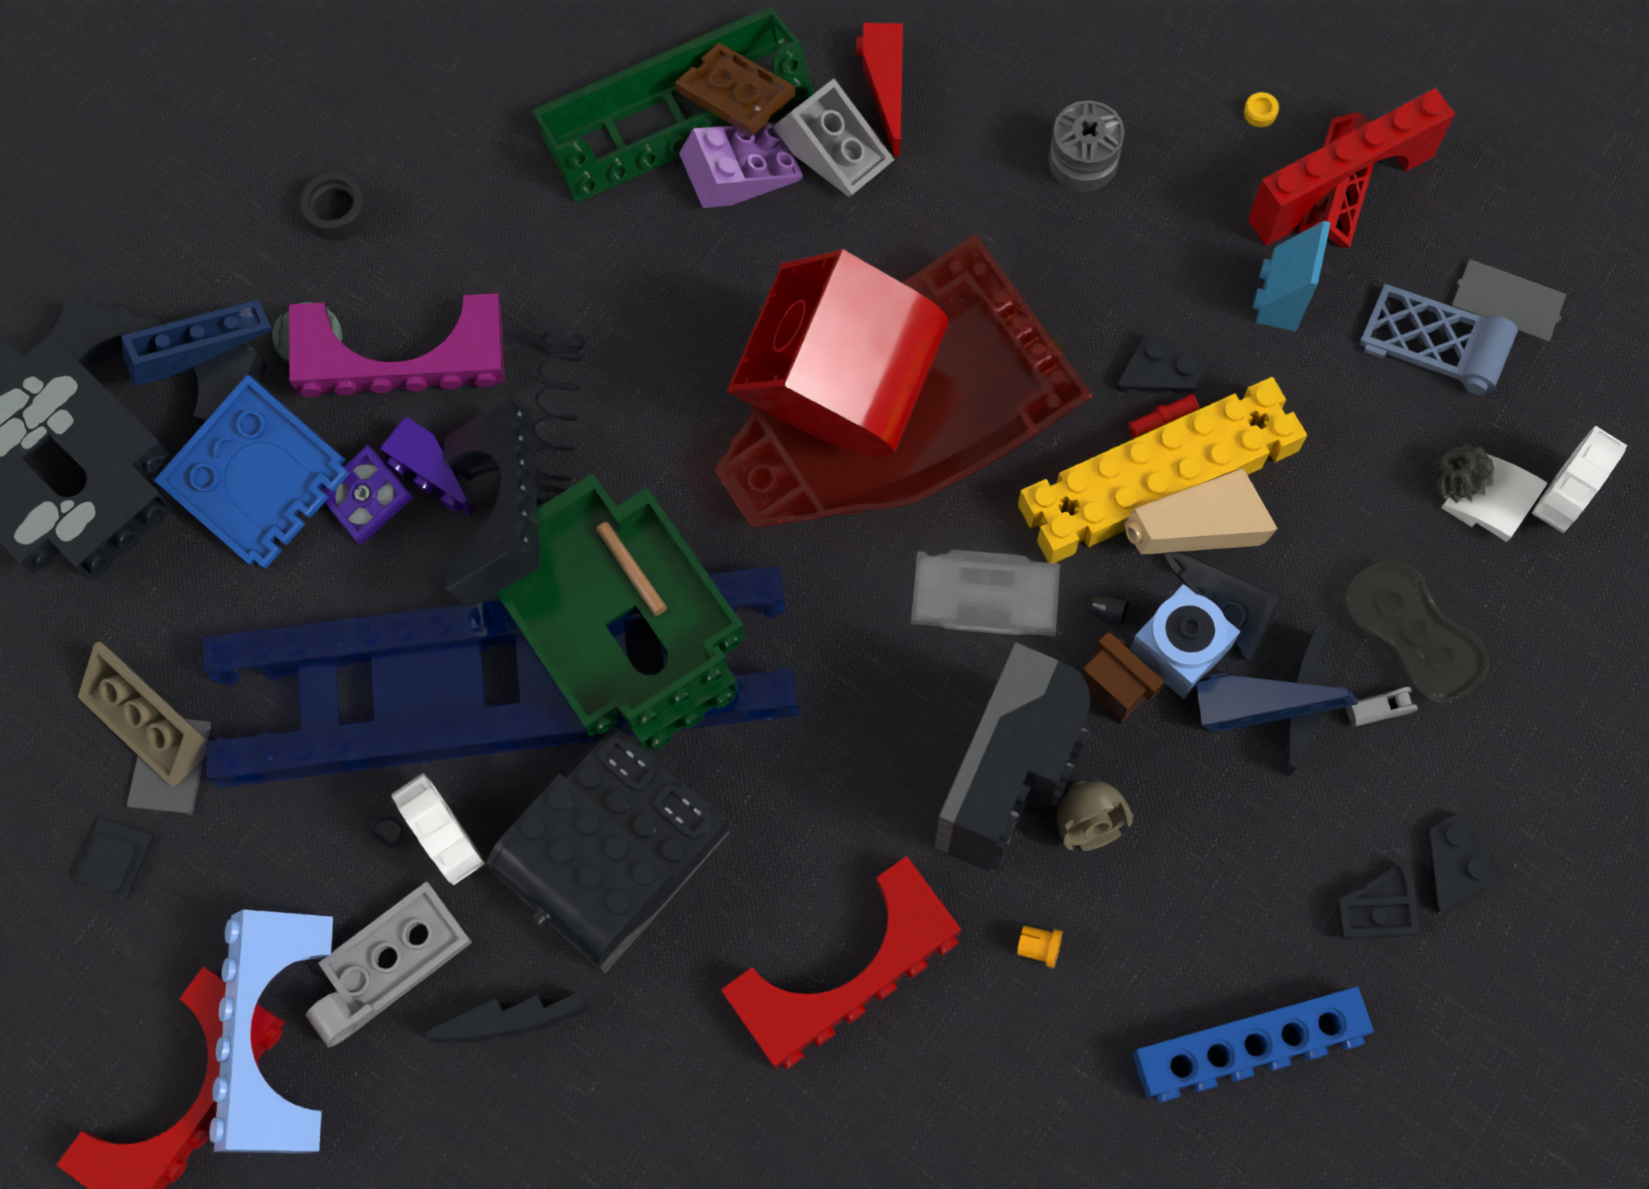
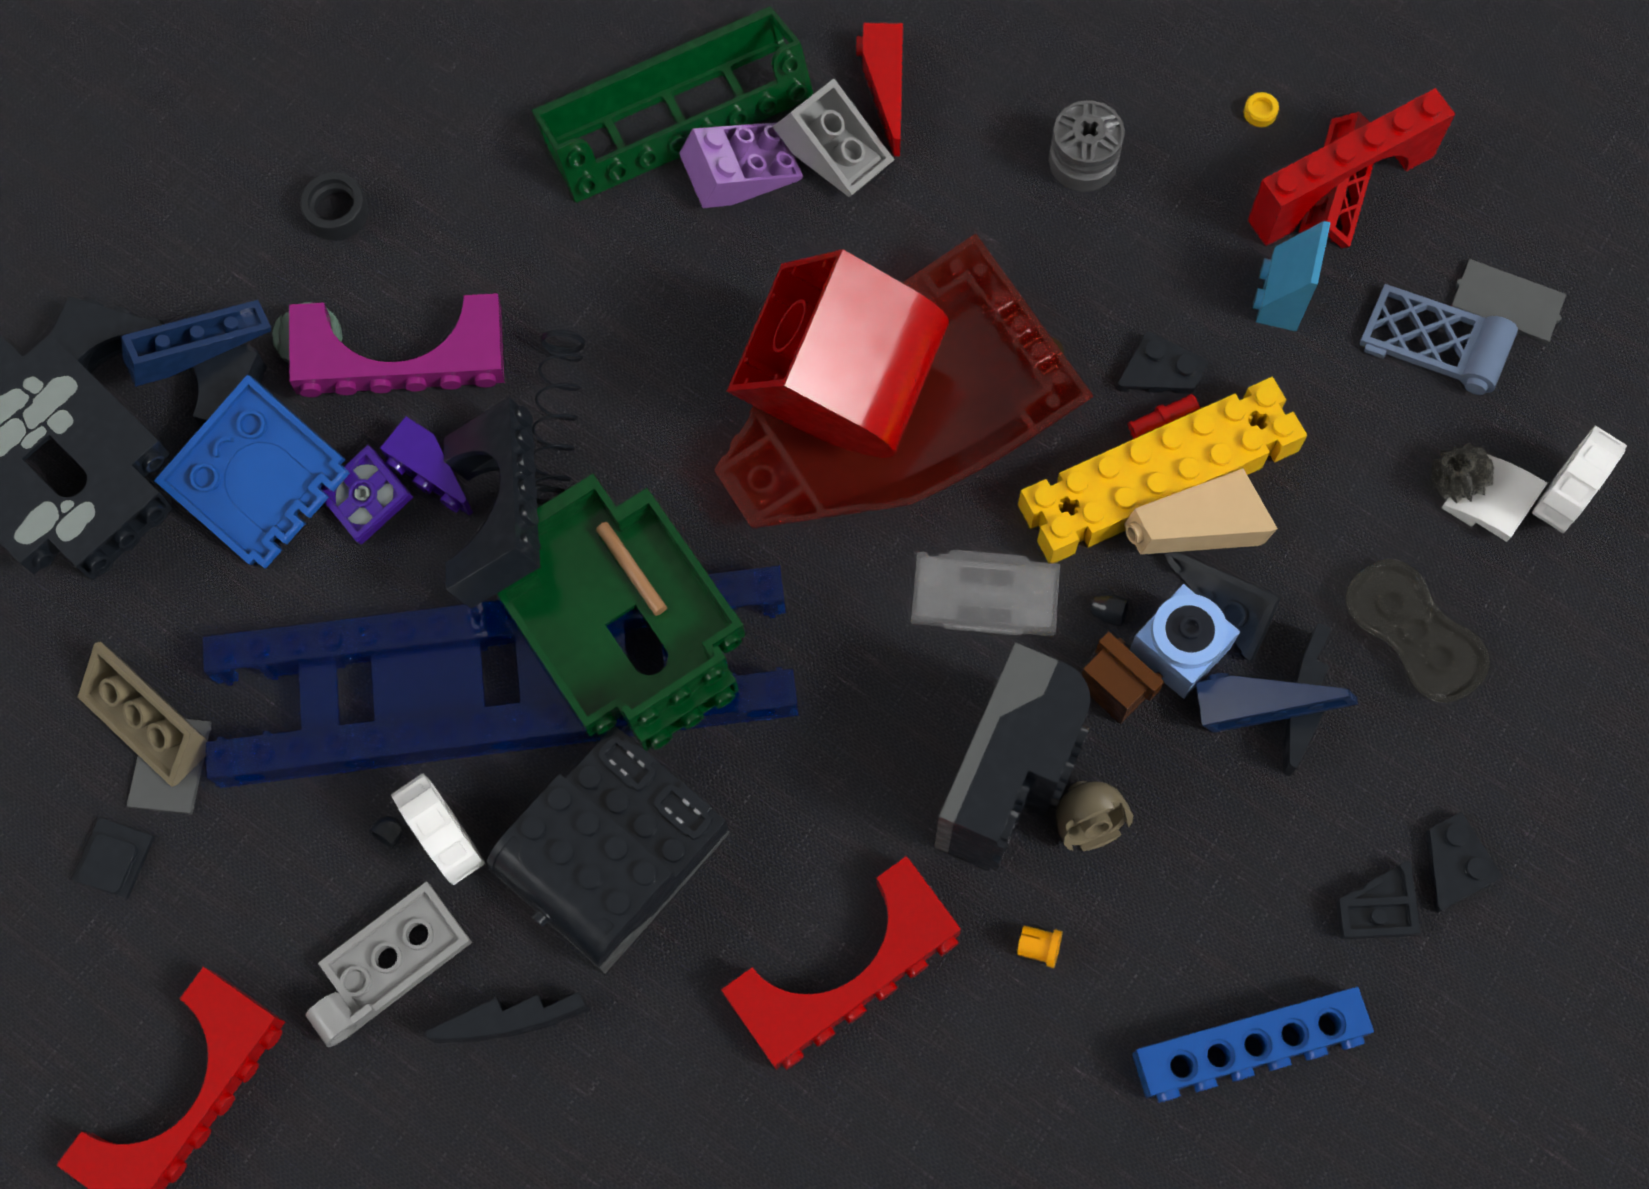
light blue arch [210,910,333,1153] -> none
reddish brown piece [675,43,795,136] -> none
light grey bar [1346,687,1418,727] -> none

